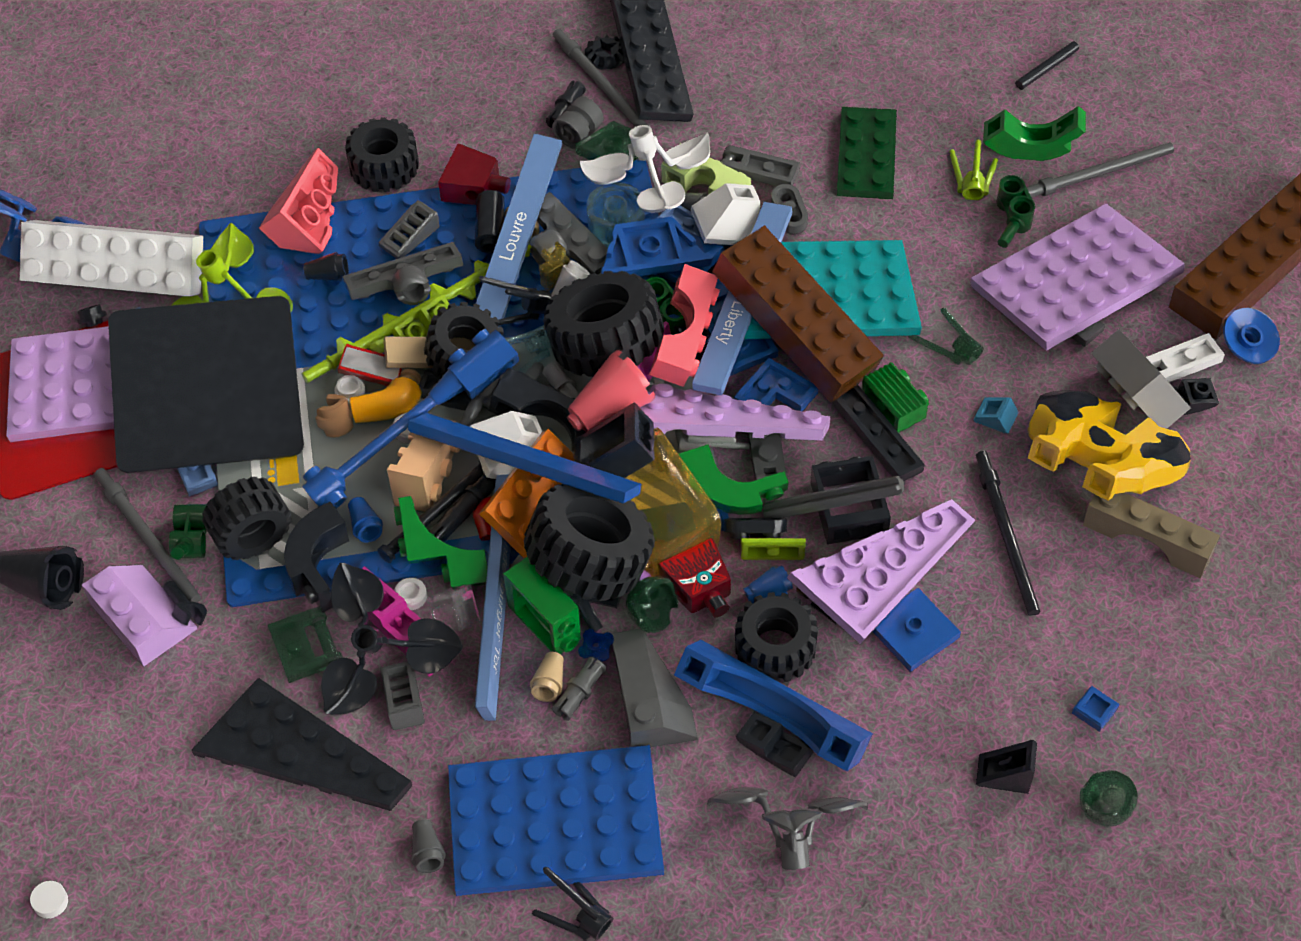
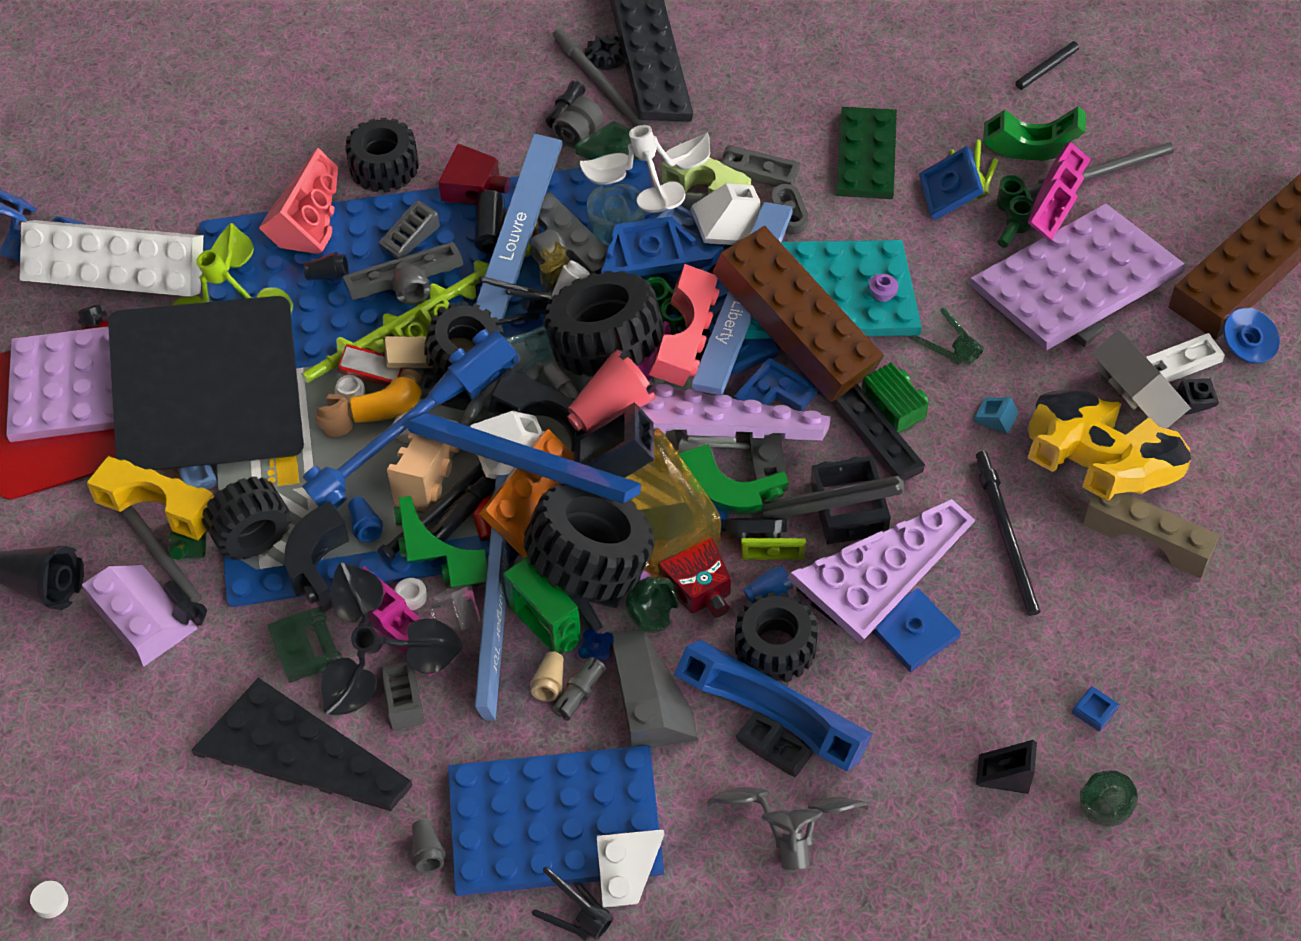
none -> yellow arch [87,456,214,541]
none -> white wing [597,830,664,908]
none -> medium lavender plate [868,274,898,302]
none -> blue plate [919,146,984,220]
none -> dark pink slope [1028,142,1091,241]

